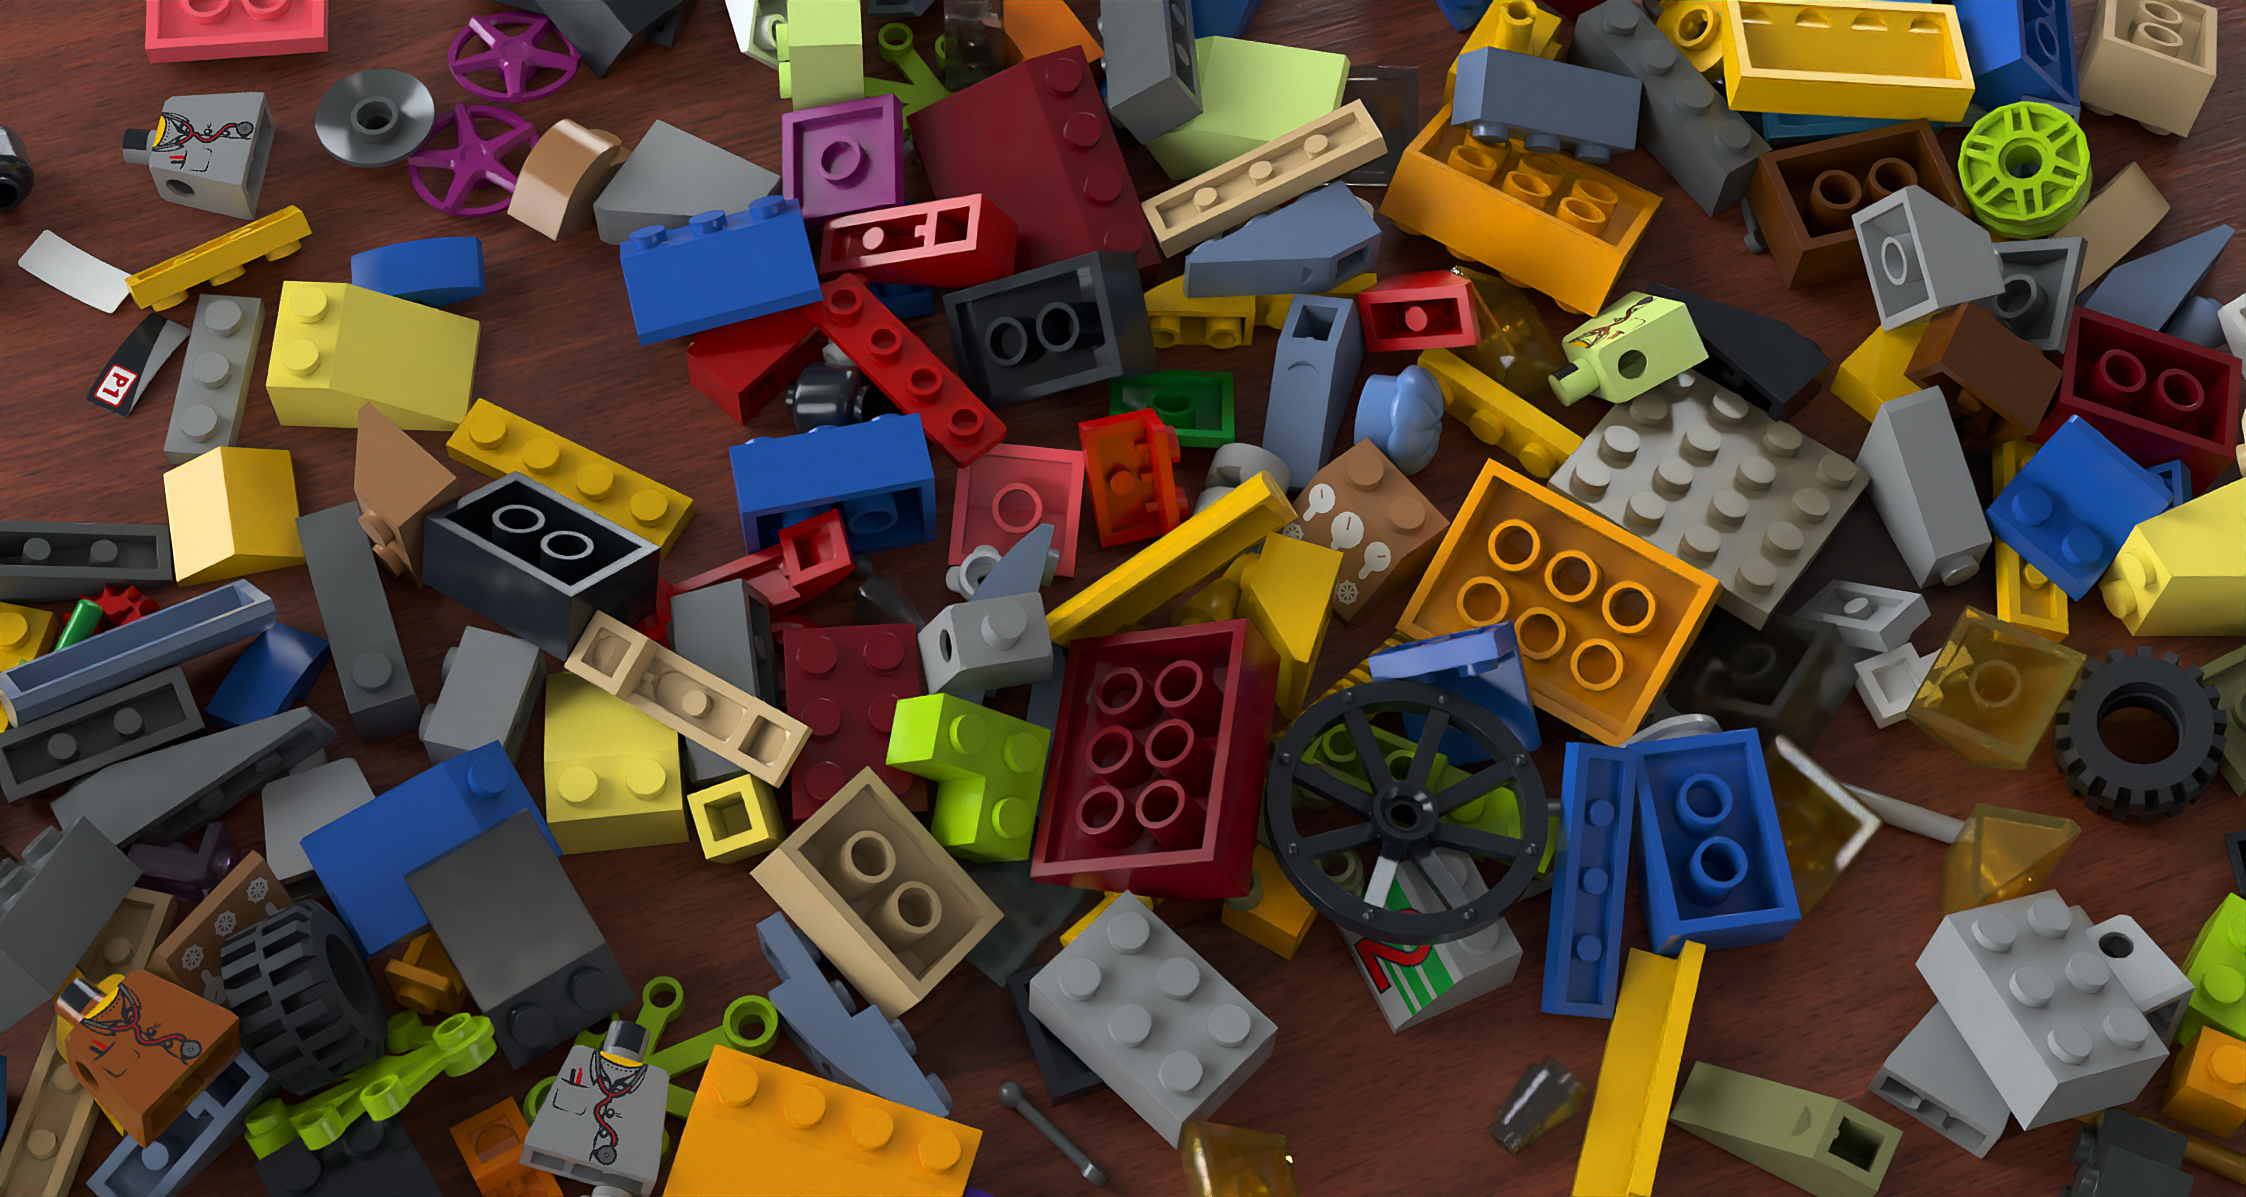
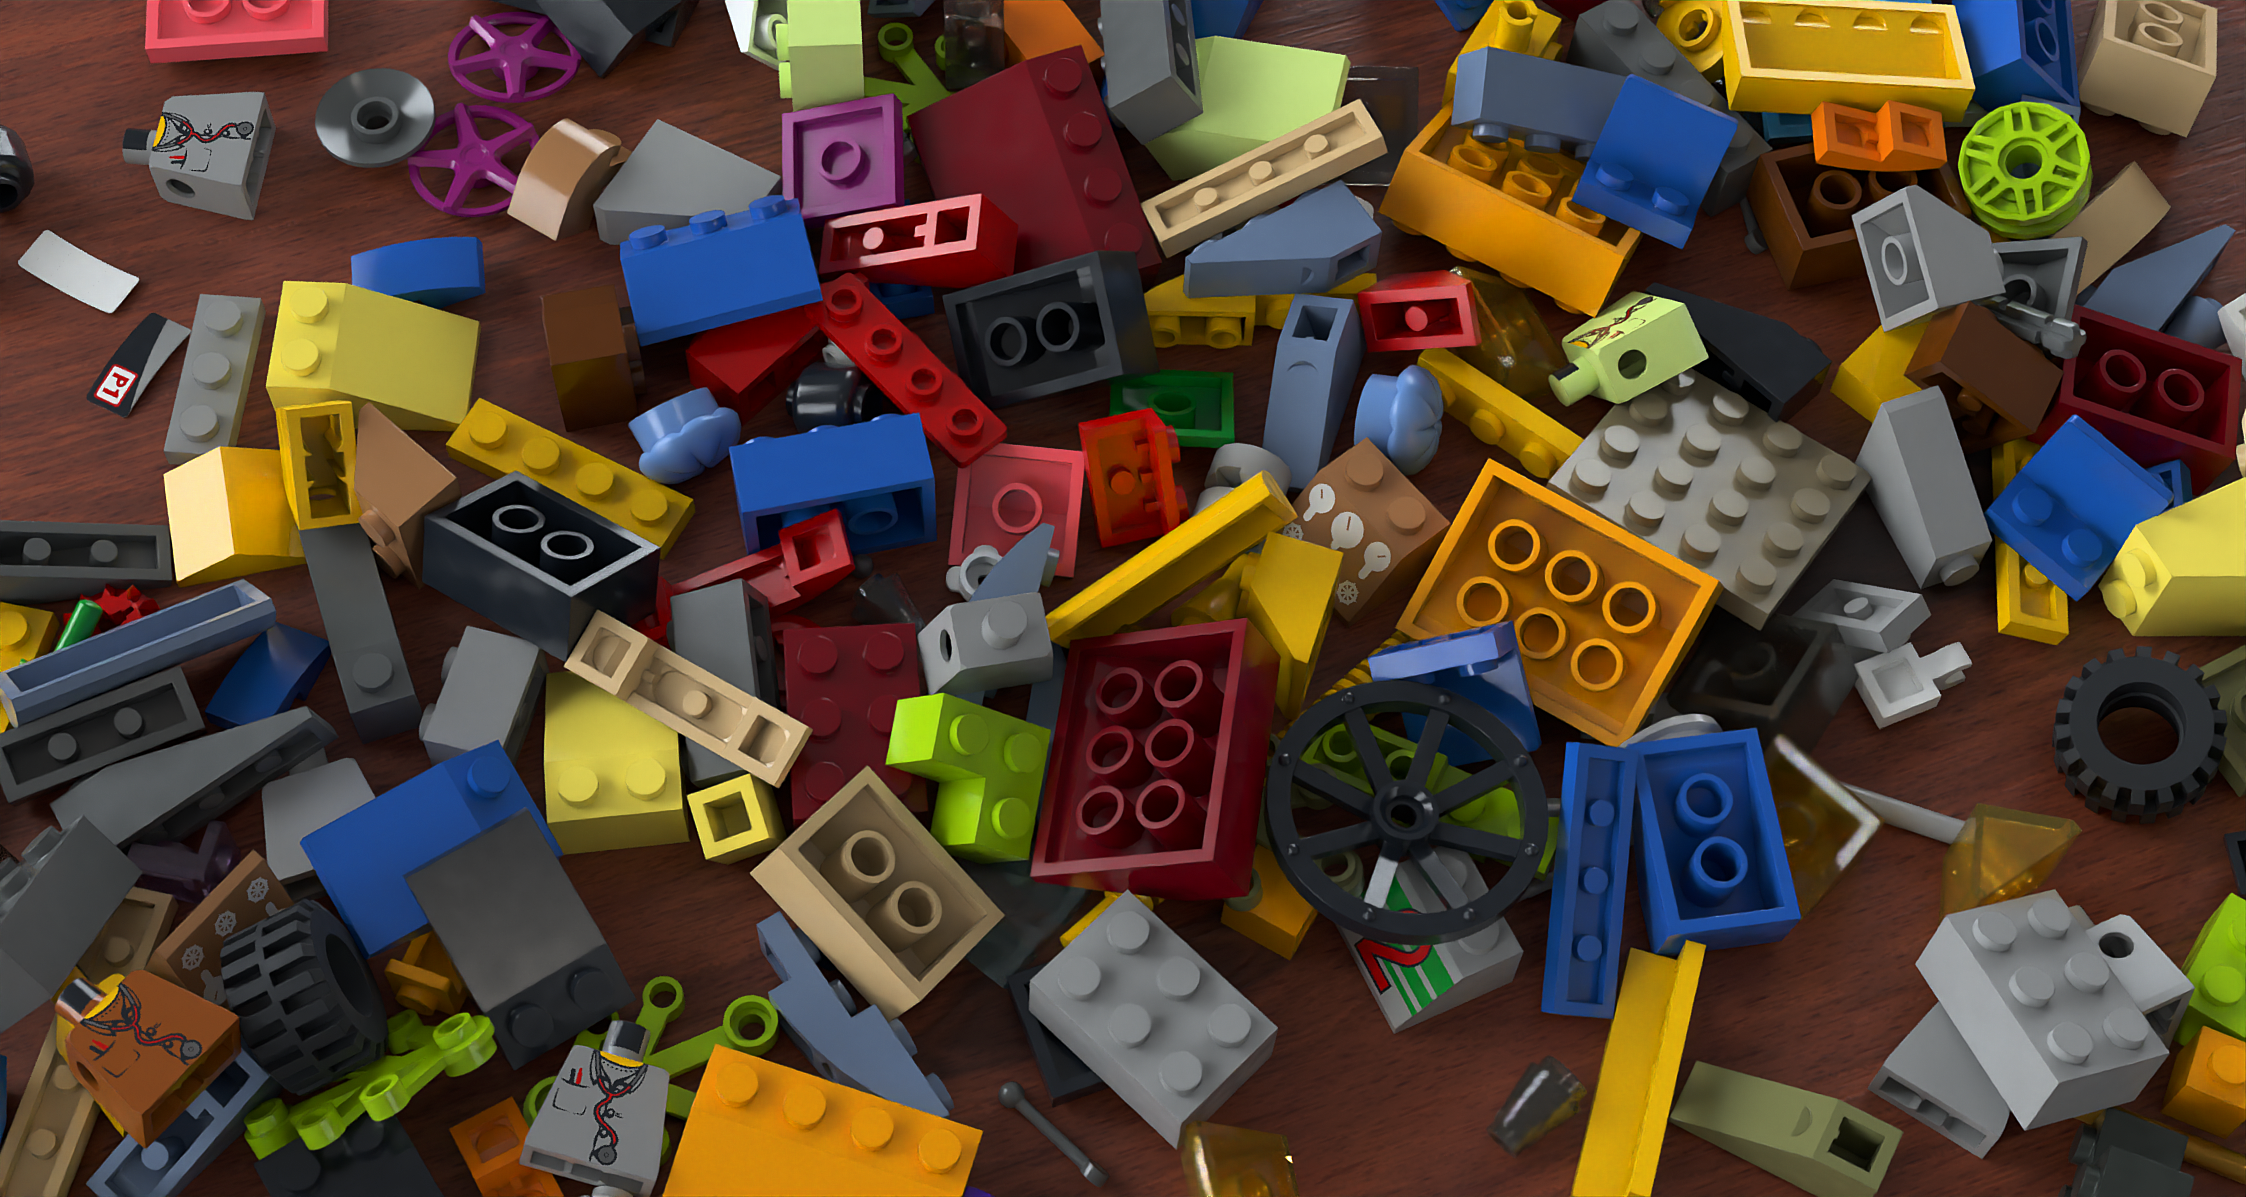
yellow plate [124,205,312,312] -> none
clear yellow slope [1905,605,2088,770] -> none
none -> yellow torso [276,400,363,530]
none -> reddish brown brick [541,284,647,432]
none -> medium blue piece [628,387,741,484]
none -> blue bracket [1571,74,1738,249]
none -> orange slope [1811,100,1947,171]
none -> dark grey axle [1979,296,2087,359]

